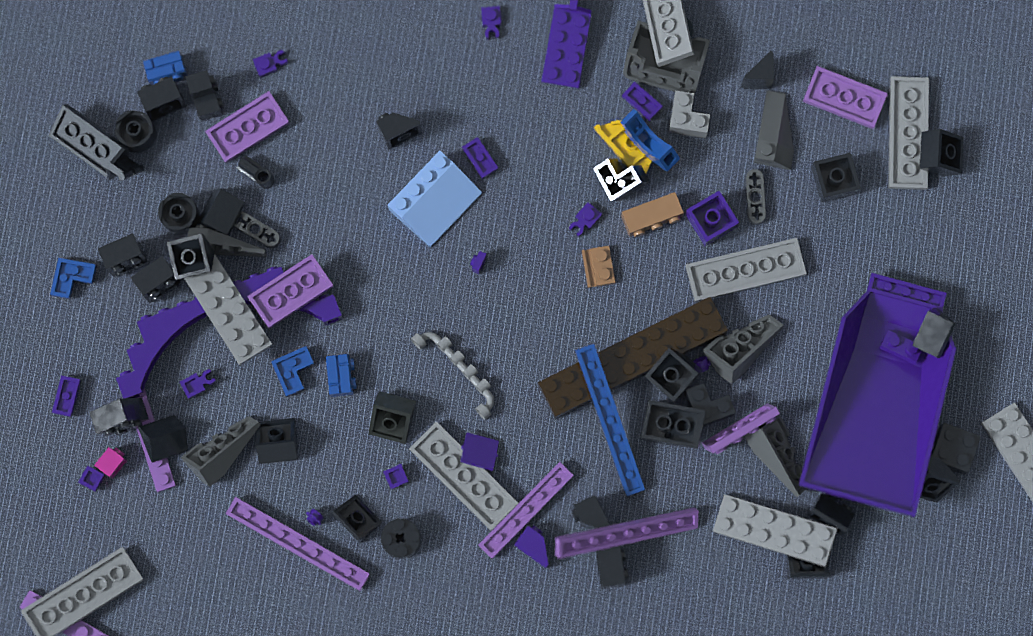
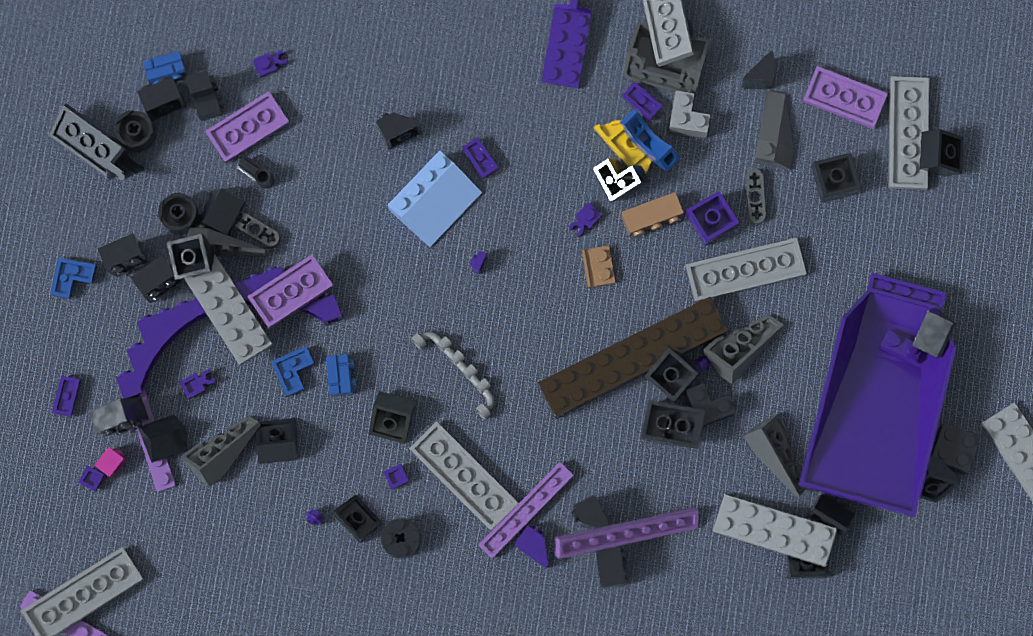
medium lavender plate [226,497,370,591] -> none
dark purple piece [460,432,499,471] -> none
dark purple plate [481,6,501,40] -> none
blue plate [575,343,645,496] -> none
medium lavender plate [702,403,780,454] -> none

